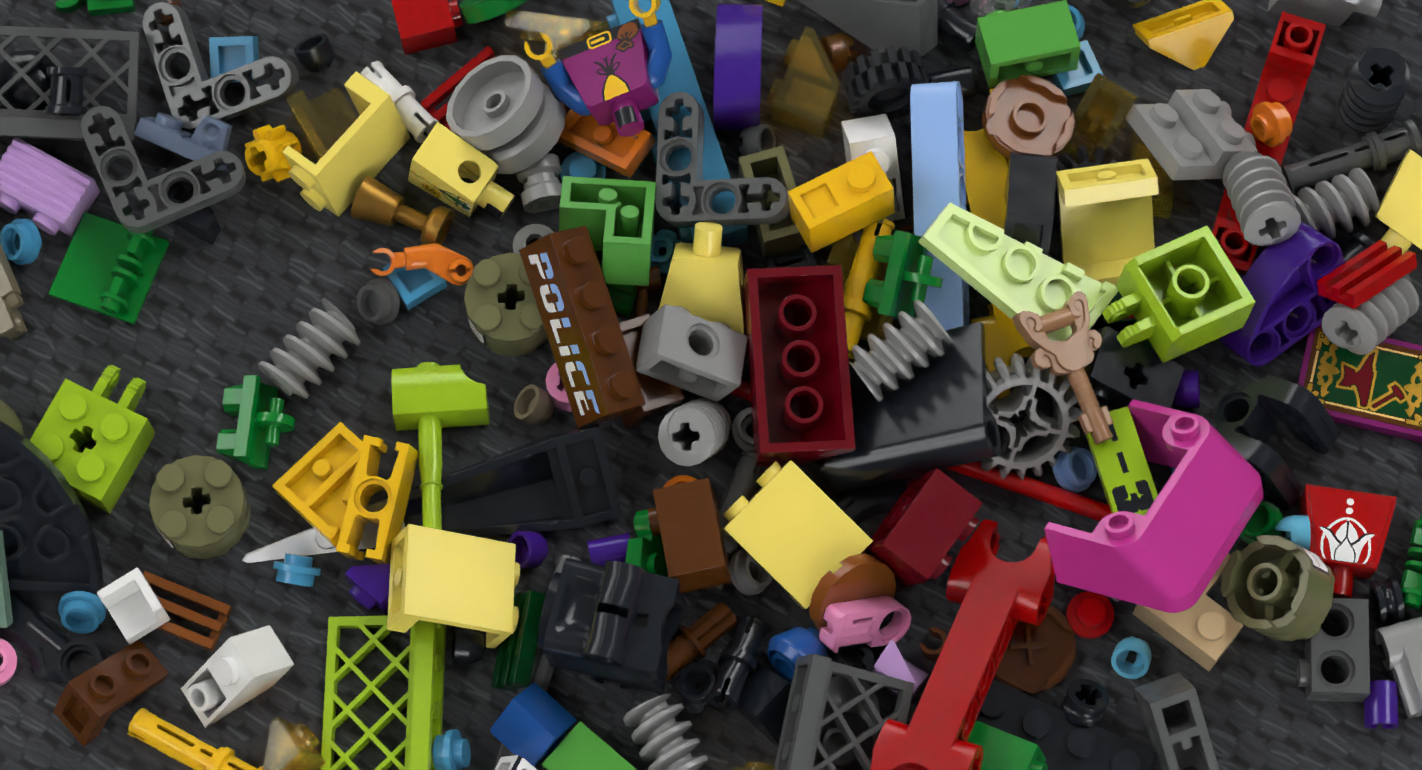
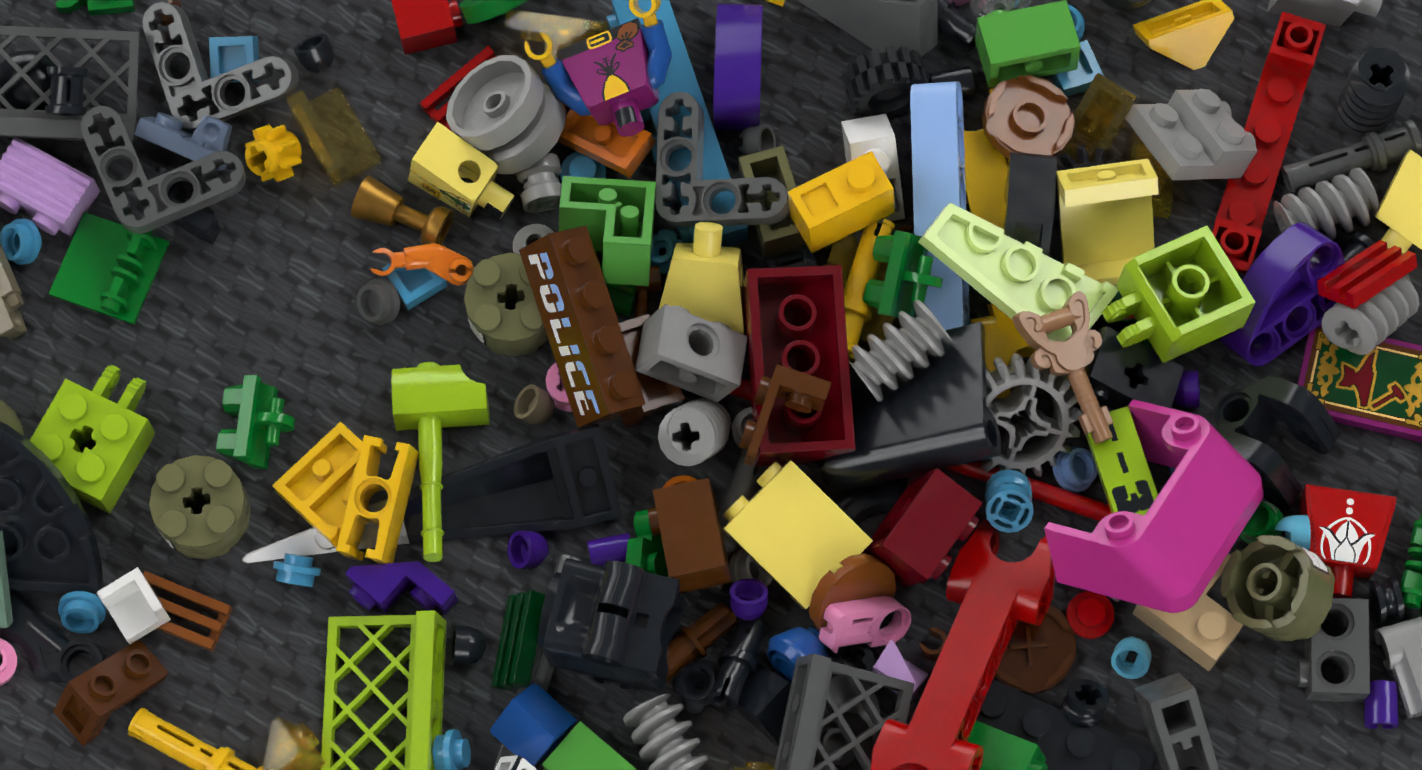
white slope [181,625,294,728] -> none
light grey piece [257,298,361,399] -> none
light yellow panel [283,71,411,217] -> none
white pin [361,61,439,143] -> none
light yellow panel [387,524,520,649] -> none
clear yellow slope [767,26,840,139] -> none
clear orange hinge [820,33,857,72] -> none
light grey piece [1222,150,1301,246] -> none
orange plate [1250,101,1292,147] -> none
none -> dark purple hinge [730,579,768,621]
none -> reddish brown bracket [739,364,832,466]
none -> dark azure wheel [985,469,1034,533]

